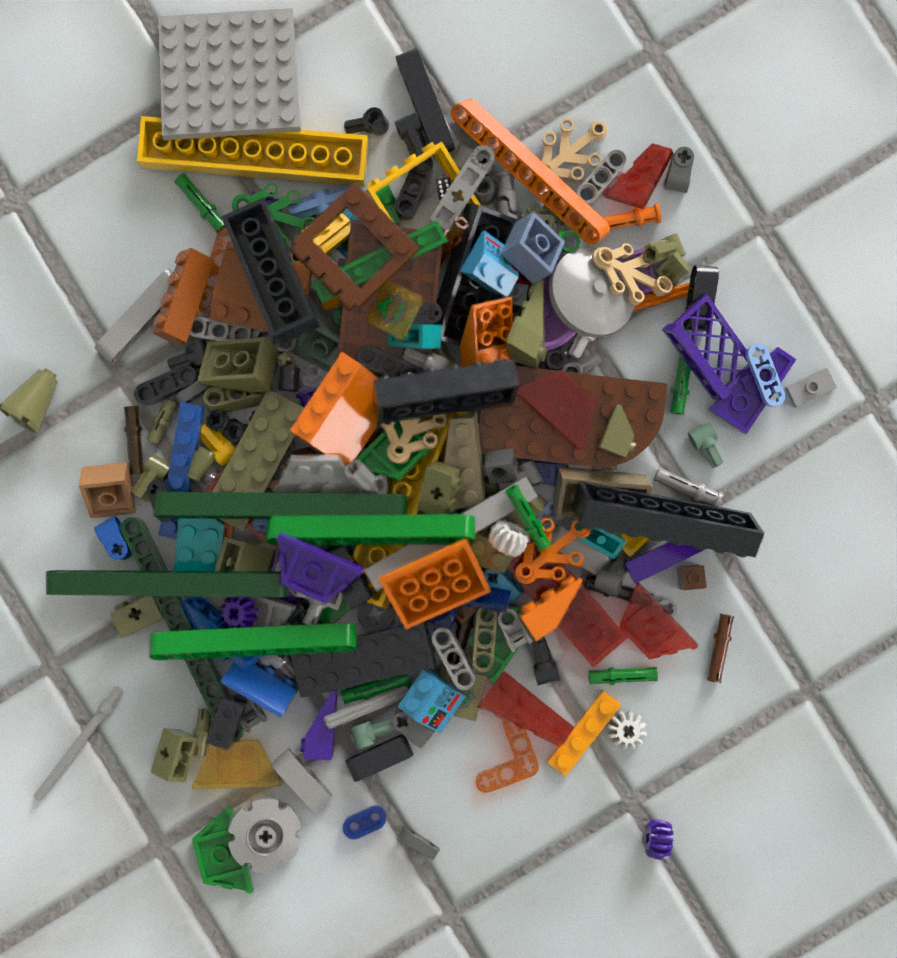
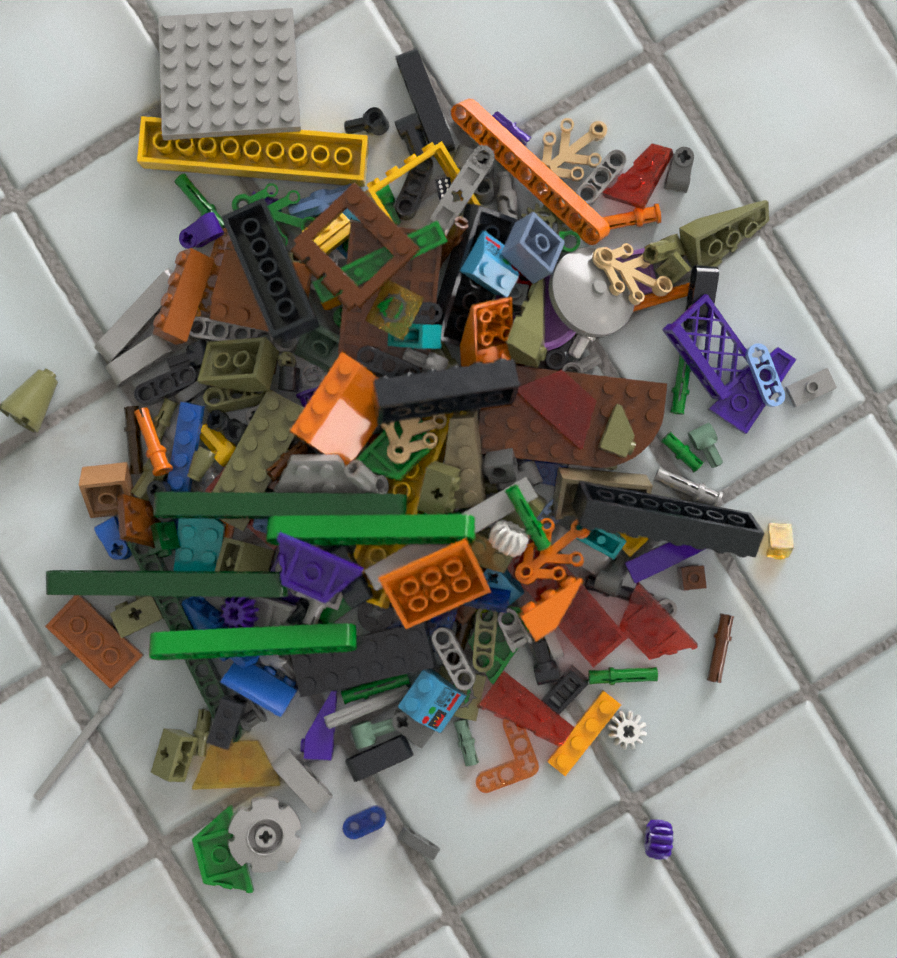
none -> dark orange plate [45,595,144,689]
none -> light grey beam [105,334,173,387]
none -> reddish brown plate [117,494,161,548]
none -> orange pin [134,407,173,476]
none -> dark green bracket [148,521,180,558]
none -> dark purple piece [179,212,224,249]
none -> reddish brown pin [265,441,309,481]
none -> sand green pin [453,718,479,766]
none -> dark purple axle [492,111,532,146]
none -> black slope [541,665,589,716]
none -> green pin [661,431,704,472]
none -> olive wedge [679,200,769,268]
none -> clear yellow bracket [766,523,794,560]

